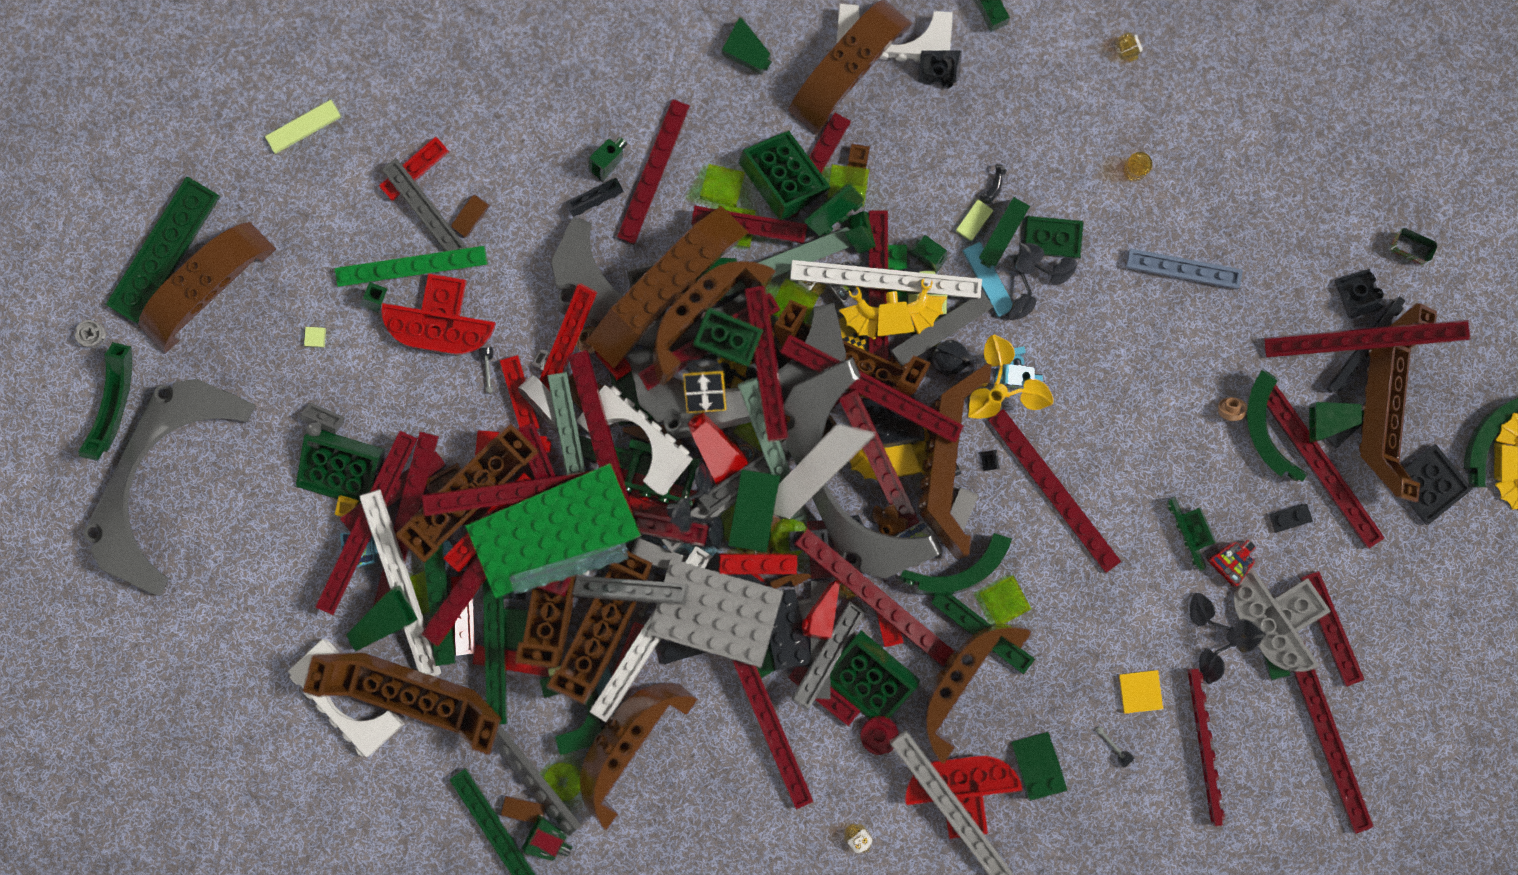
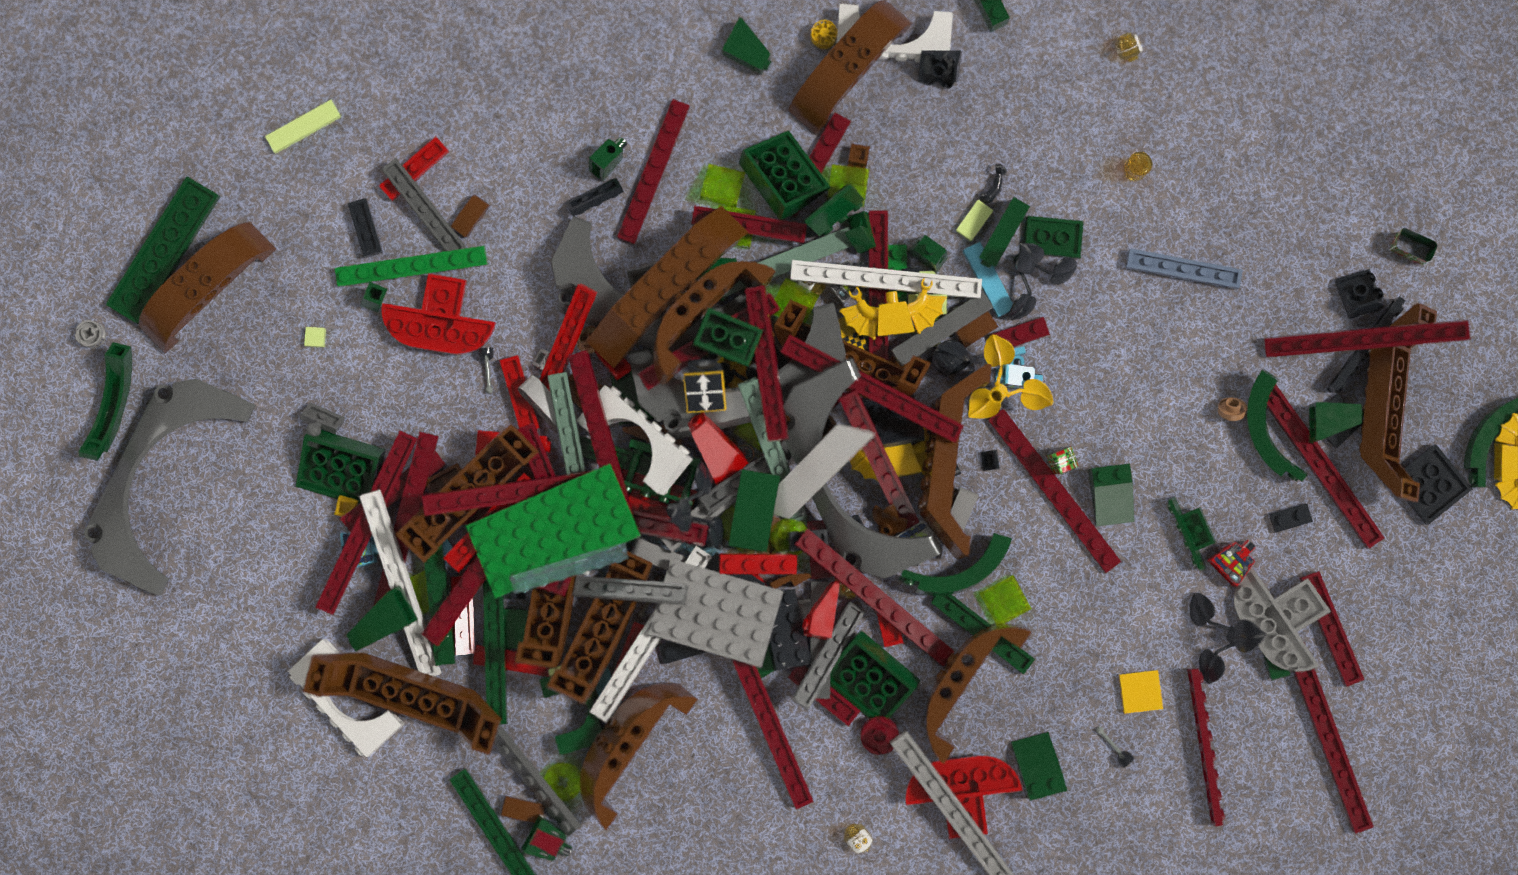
none -> black plate [347,198,383,258]
none -> yellow wheel [811,20,837,49]
none -> reddish brown slope [954,311,999,348]
none -> dark red plate [989,317,1050,347]
none -> piece [1045,446,1079,474]
none -> slope [1088,463,1134,527]

